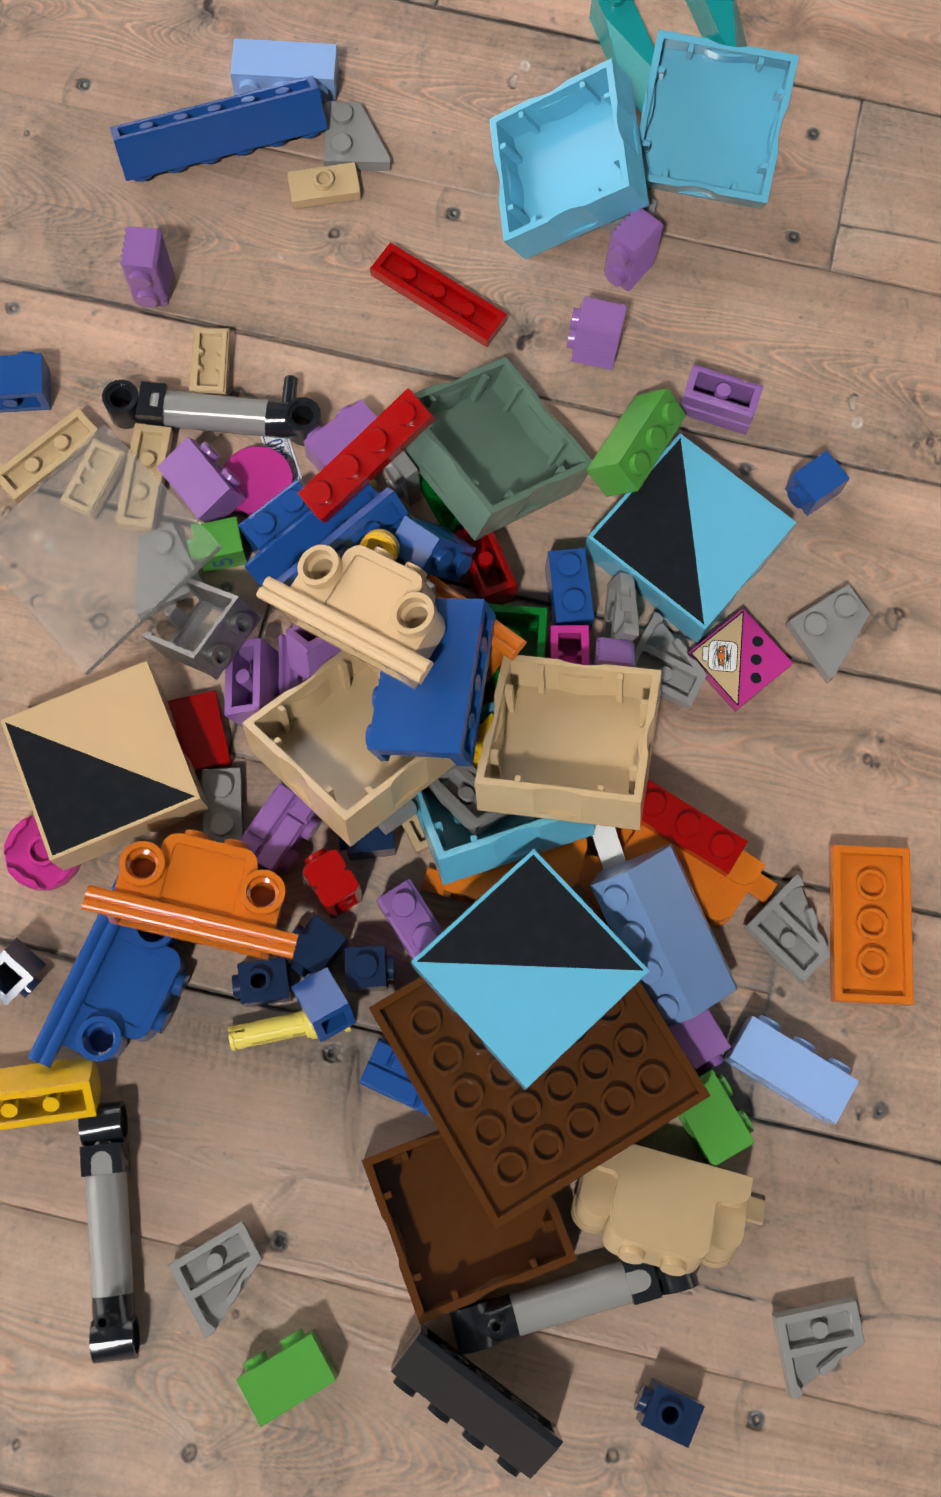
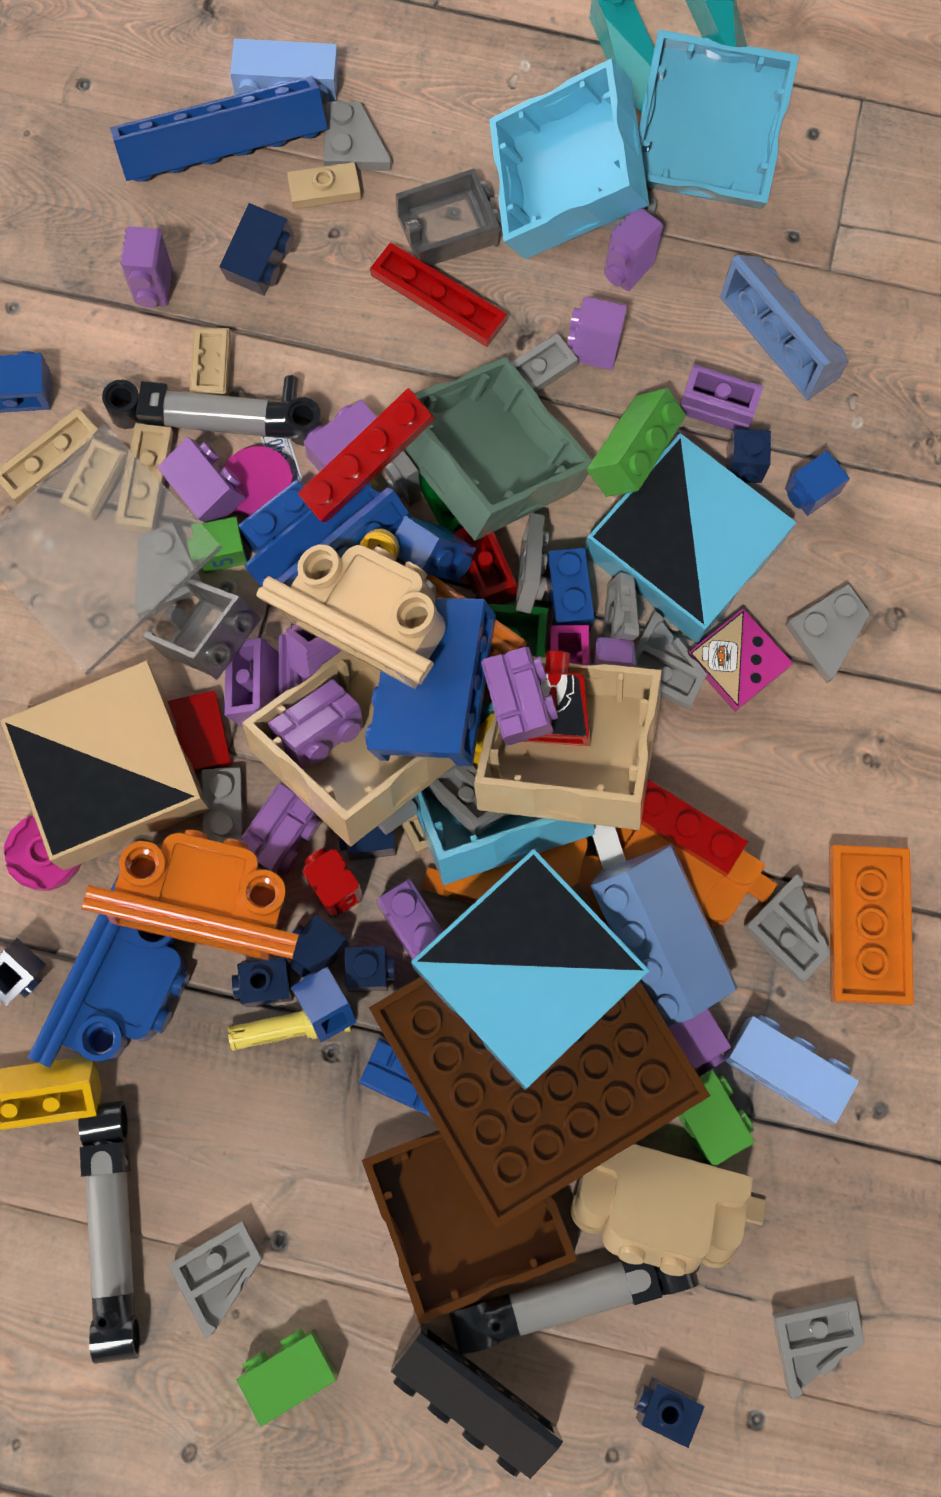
none -> dark blue brick [219,203,294,296]
none -> medium lavender brick [268,679,364,769]
none -> flat silver window [395,168,502,266]
none -> medium lavender brick [481,647,558,745]
none -> light grey plate [512,333,578,393]
none -> light grey plate [515,512,549,614]
none -> torso [523,651,591,746]
none -> medium blue slope [720,255,849,401]
none -> dark blue brick [726,429,771,483]

